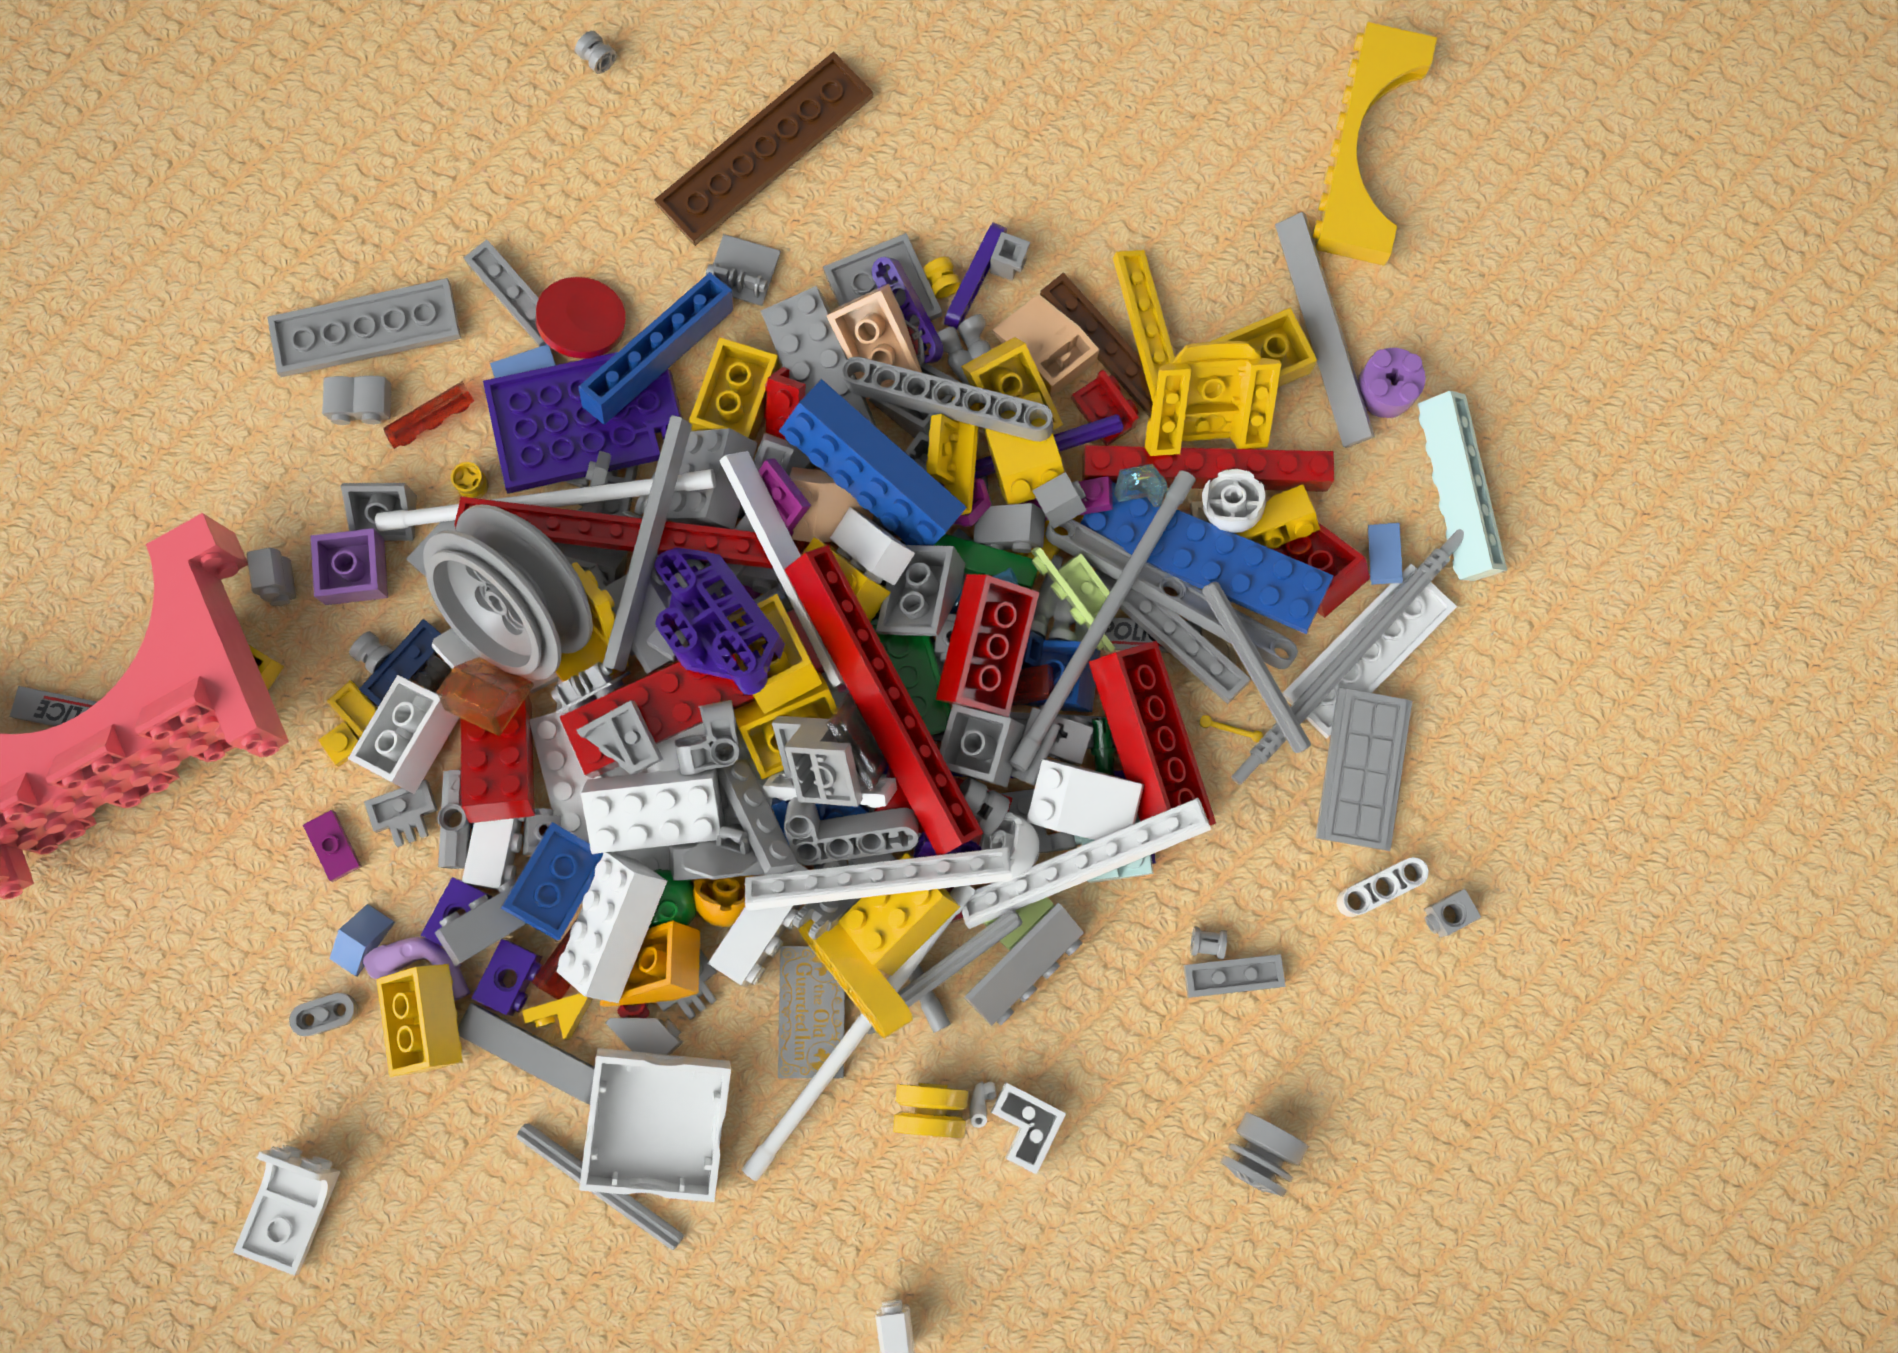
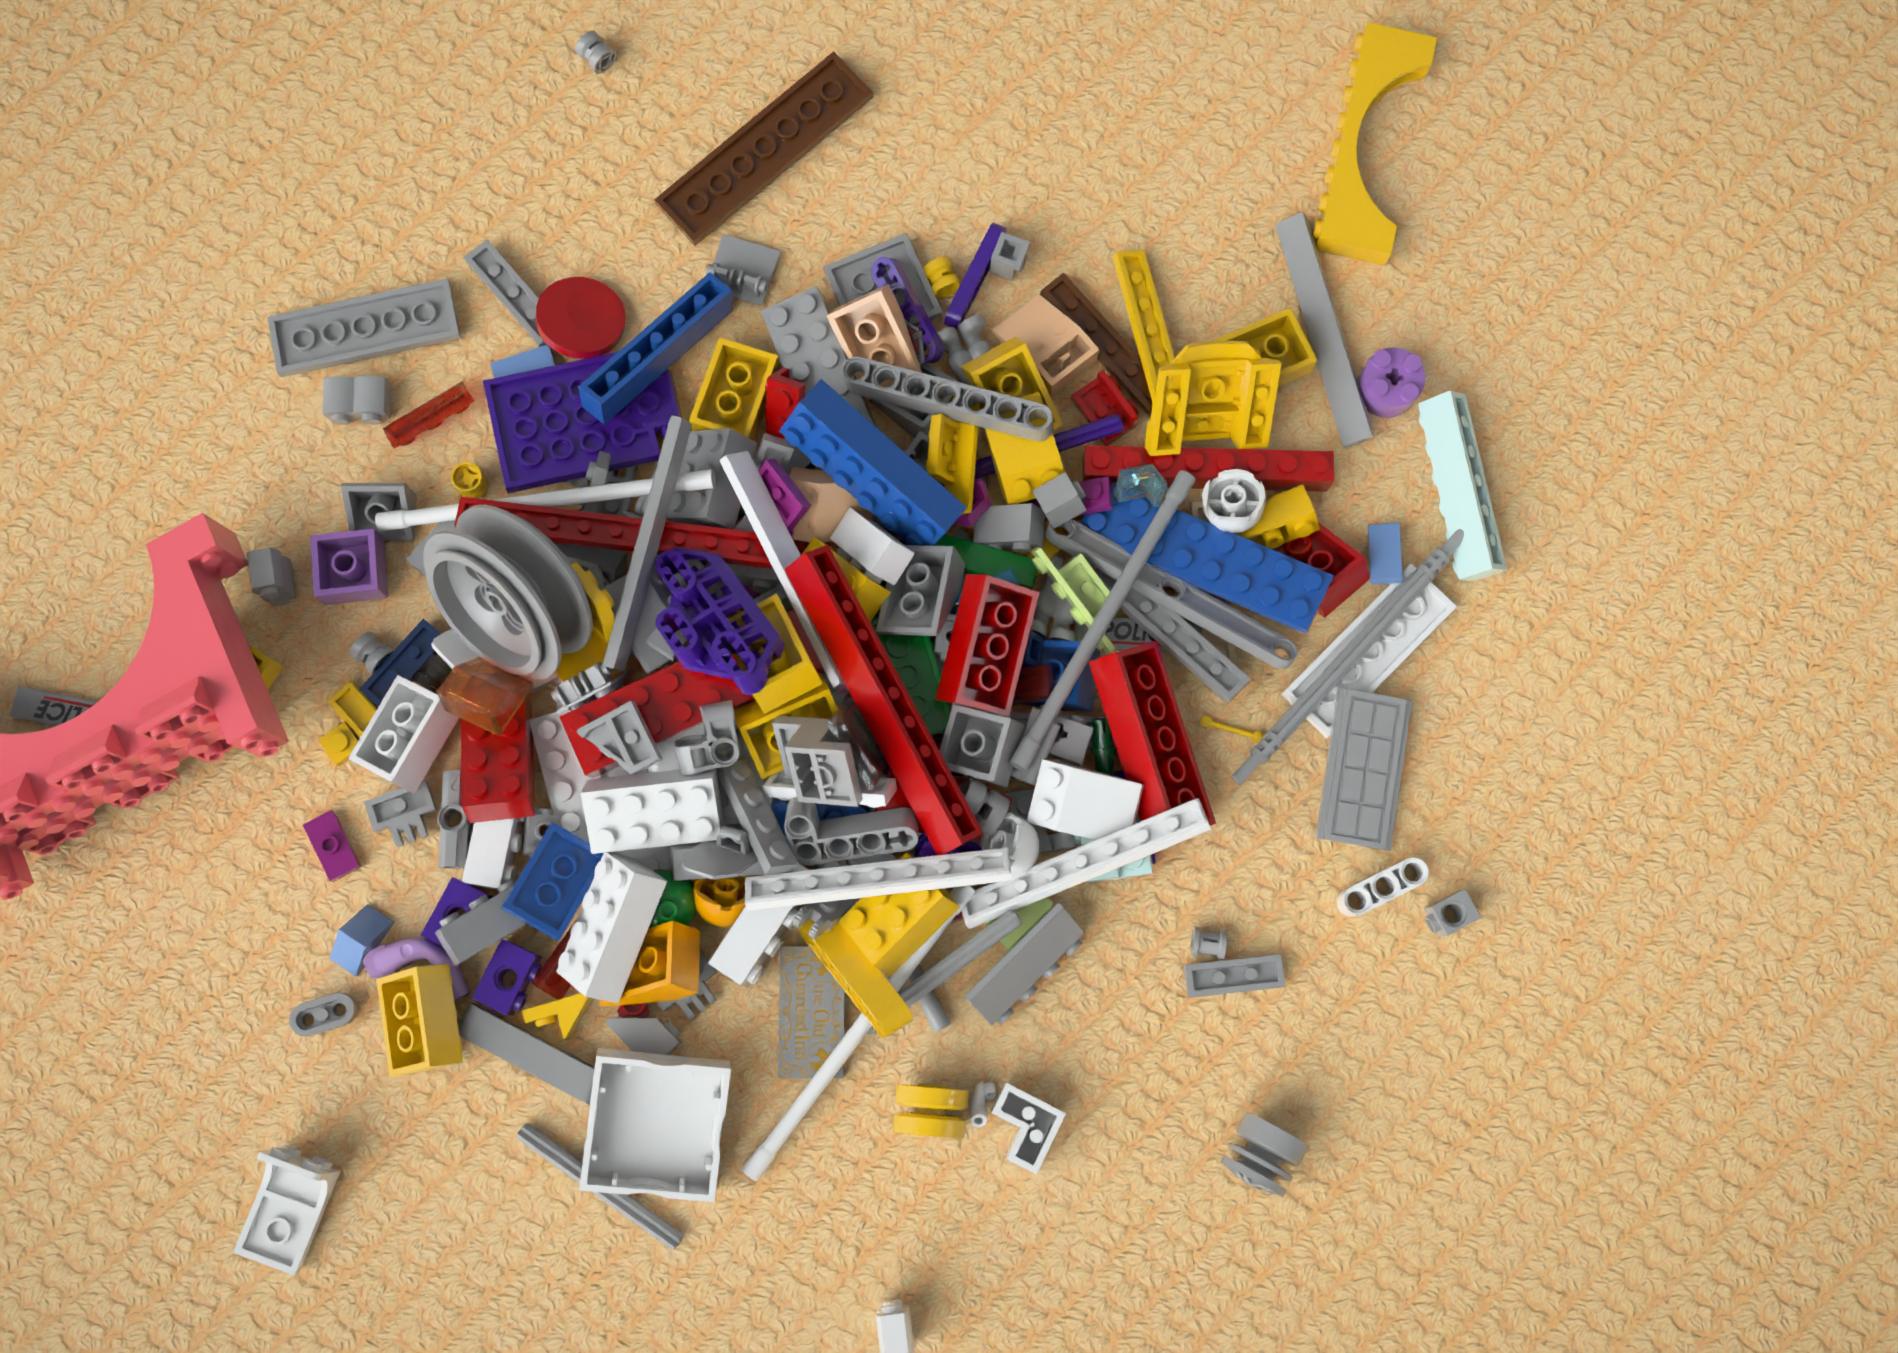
light grey axle [1202,582,1311,753] -> none

